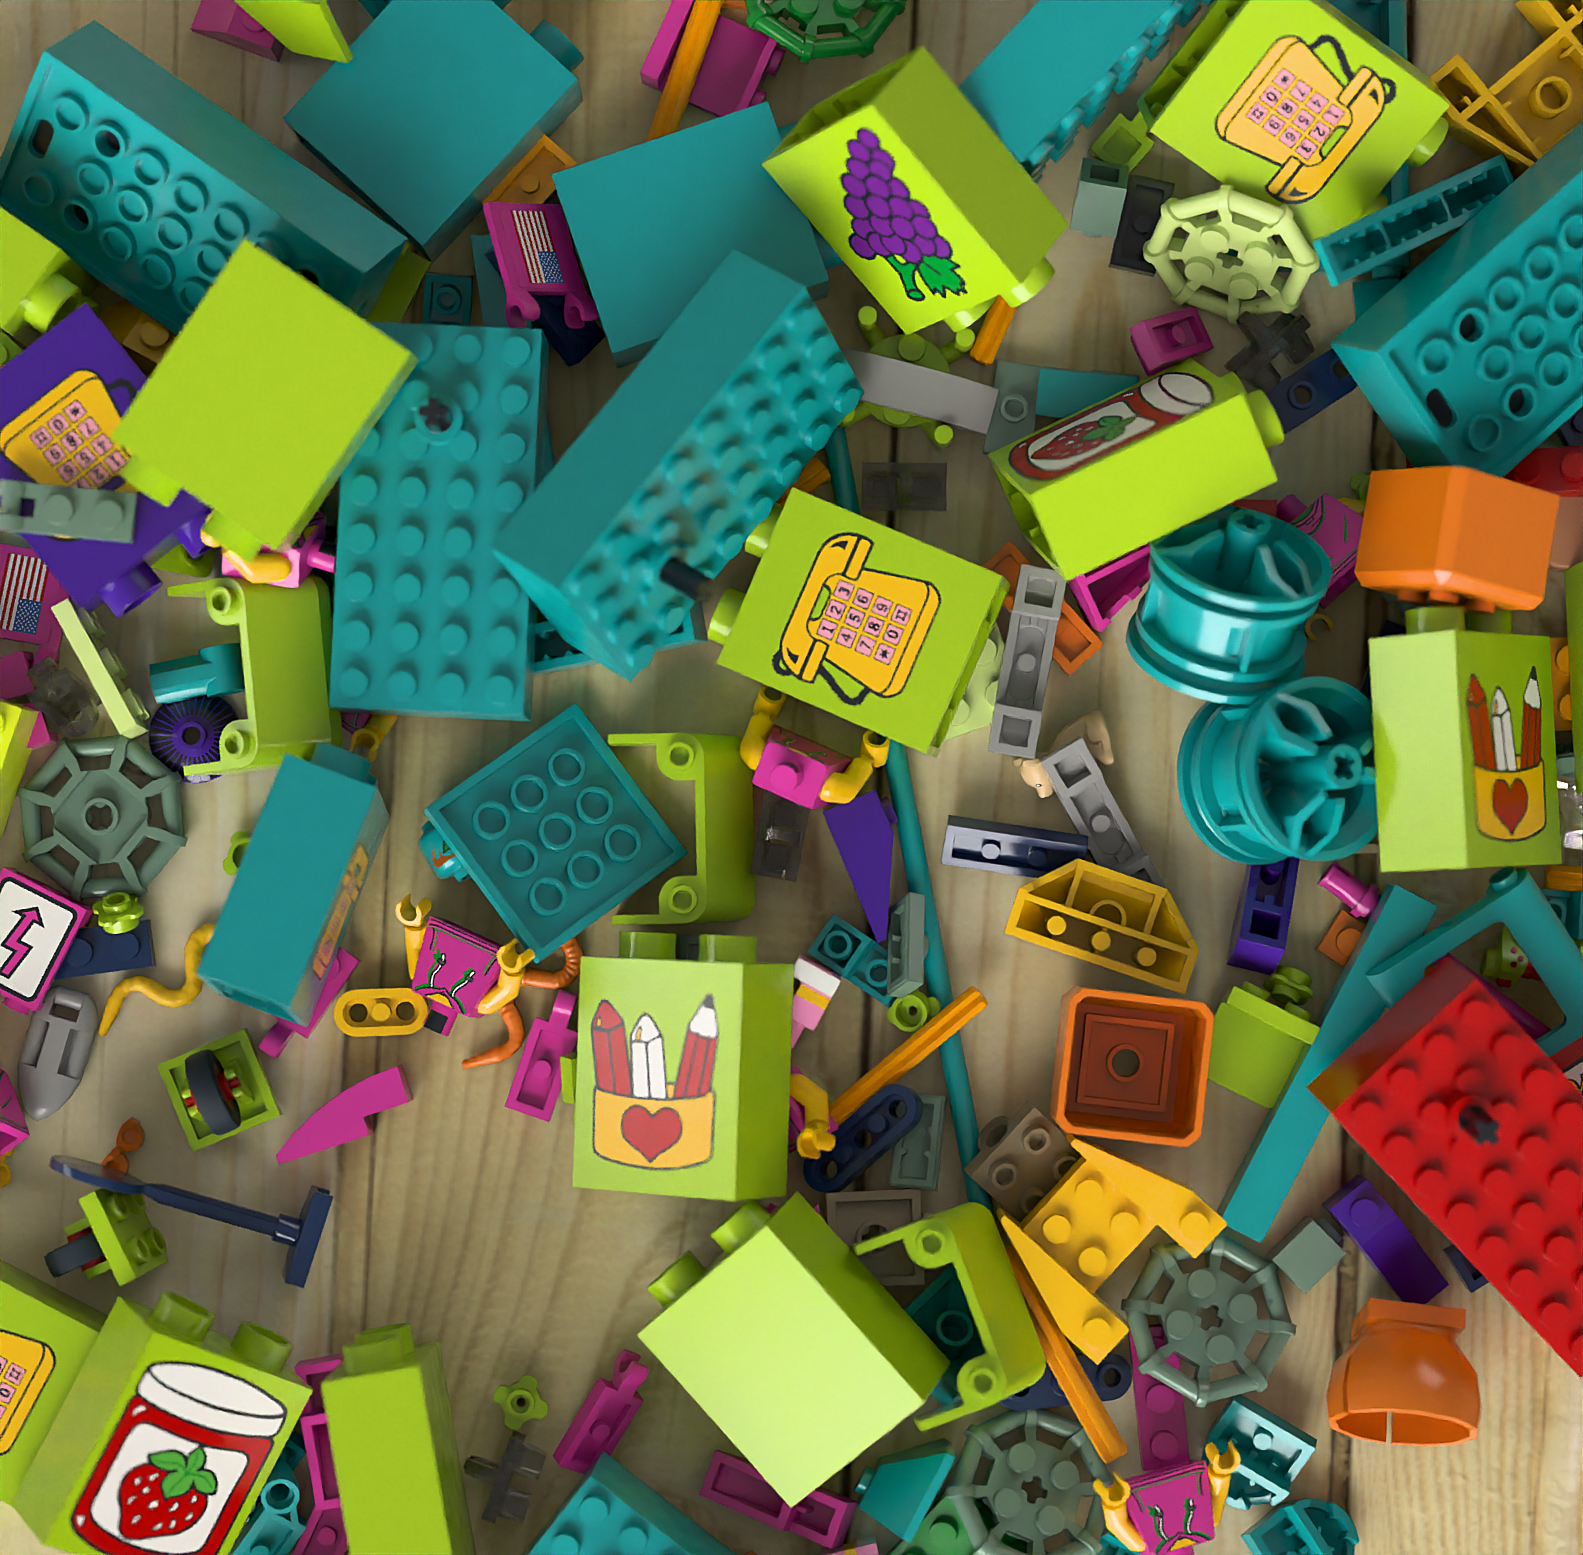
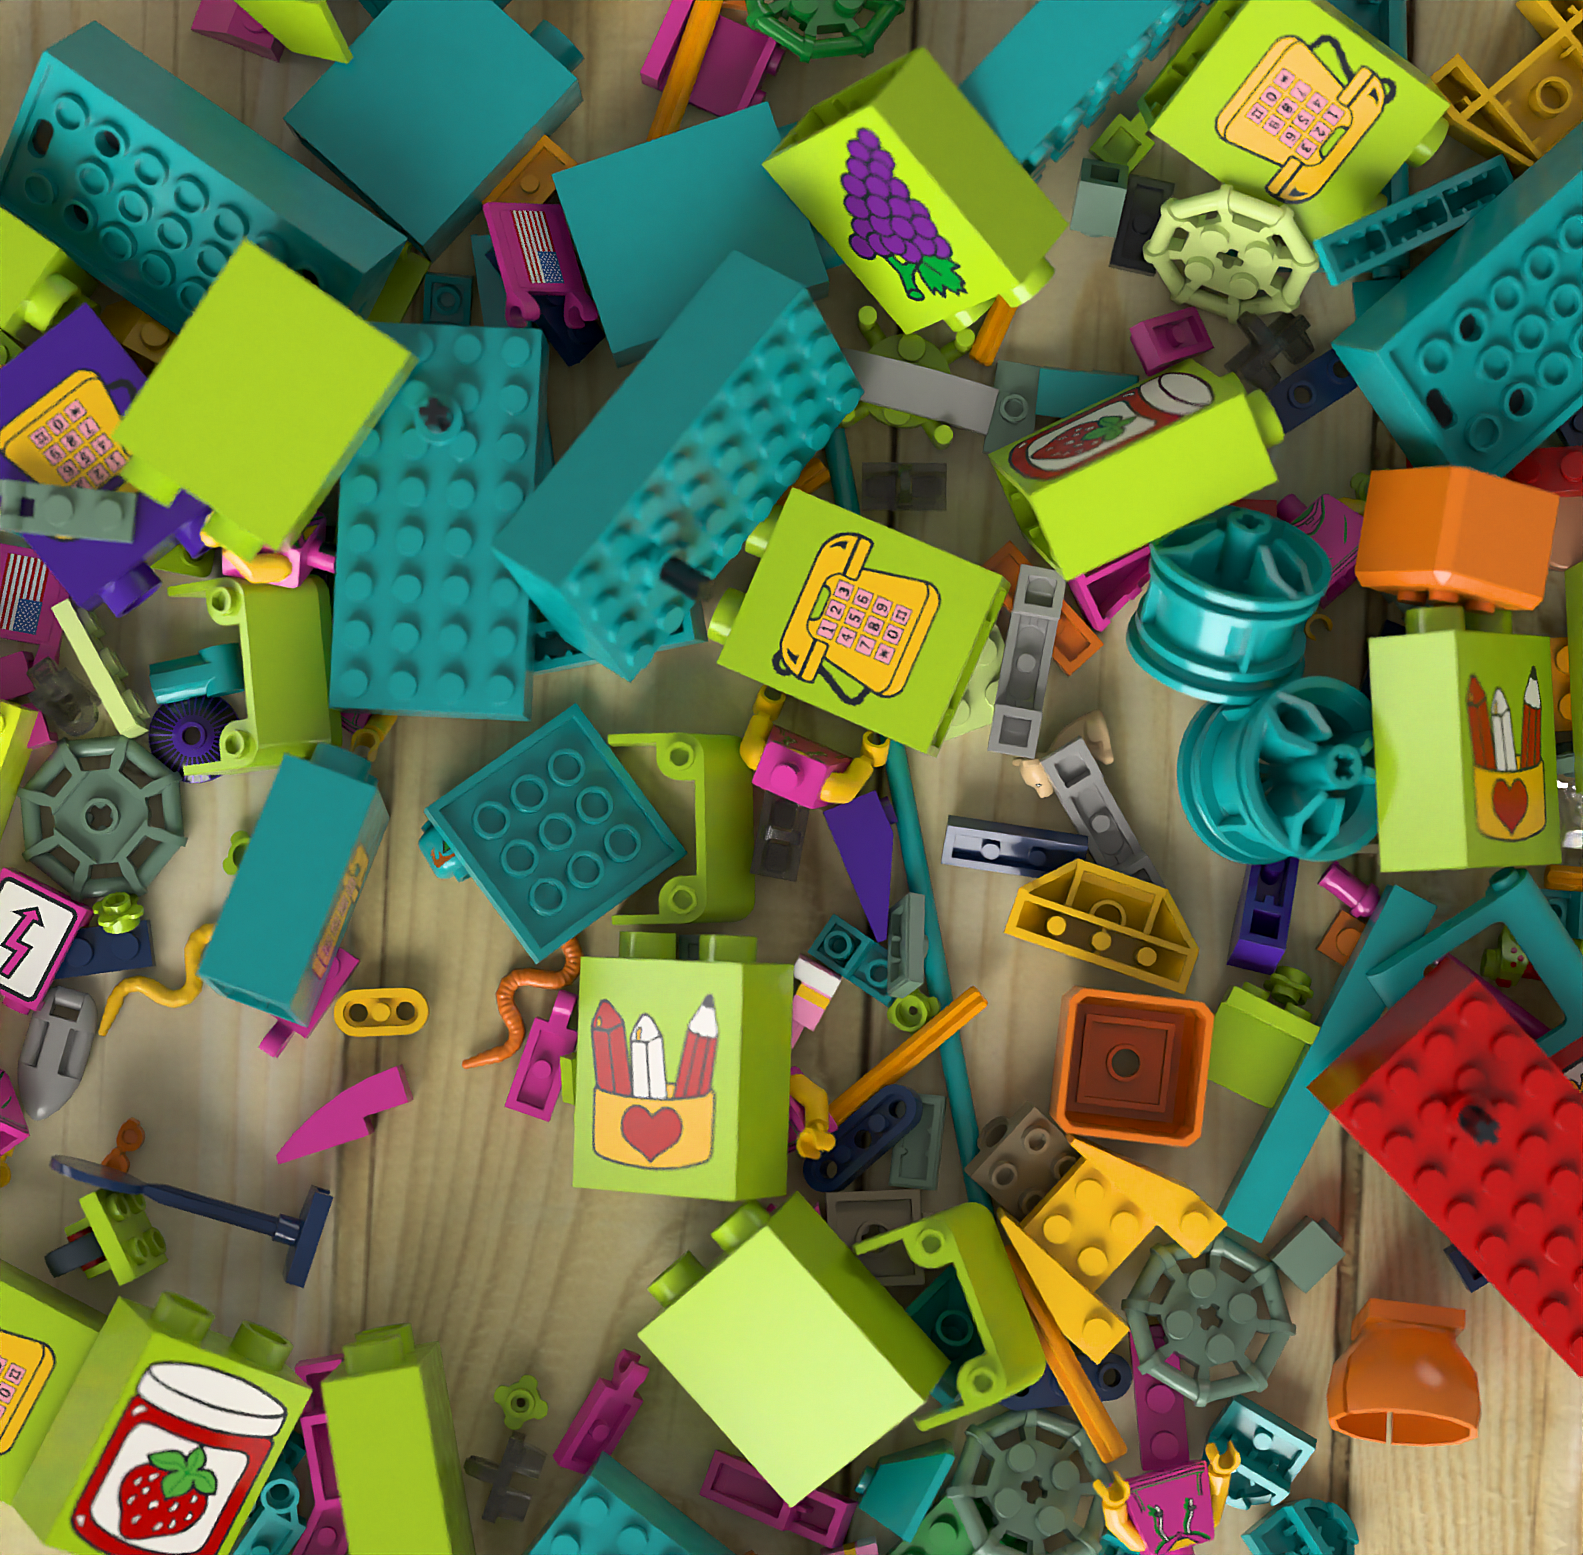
lime plate [157,1028,283,1152] -> none
torso [395,893,535,1036] -> none
dark purple slope [1322,1174,1449,1305] -> none

